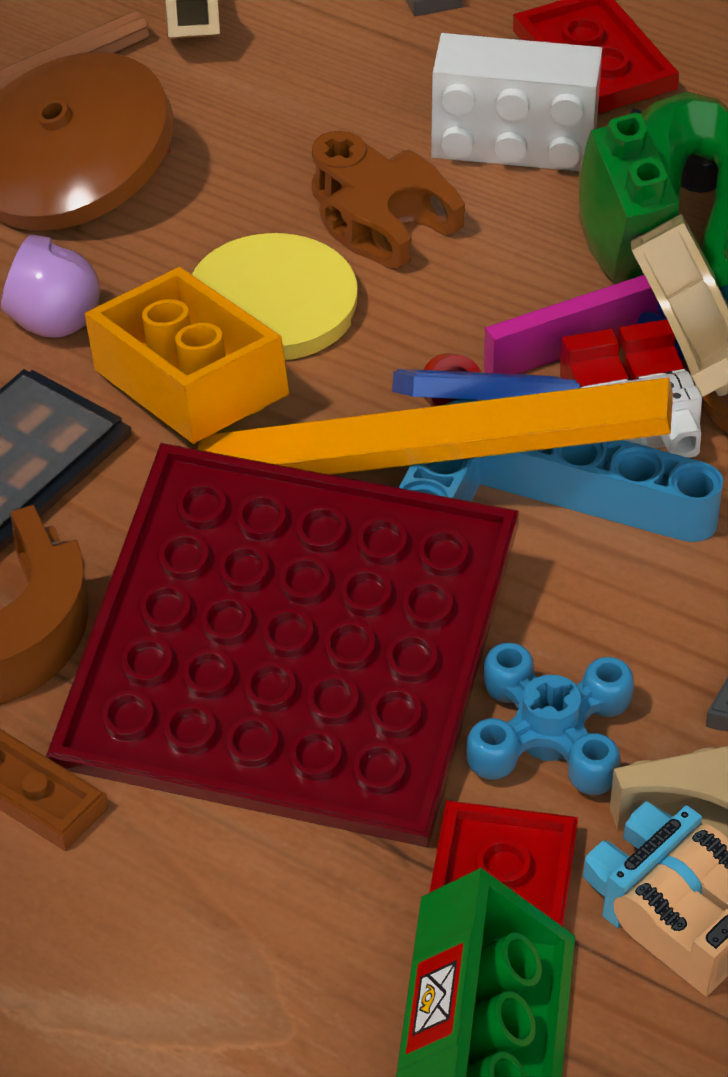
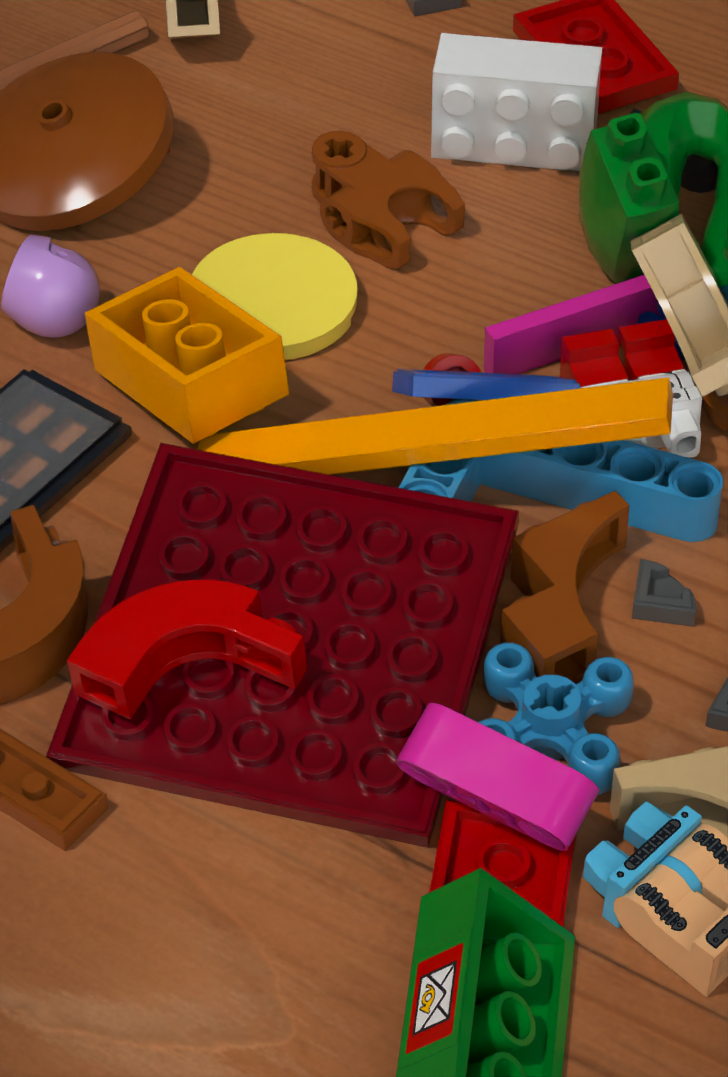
none -> red arch [67,580,308,720]
none -> dark pink beam [396,703,599,851]
none -> dark orange arch [500,490,630,684]
none -> dark grey tile [632,559,696,627]

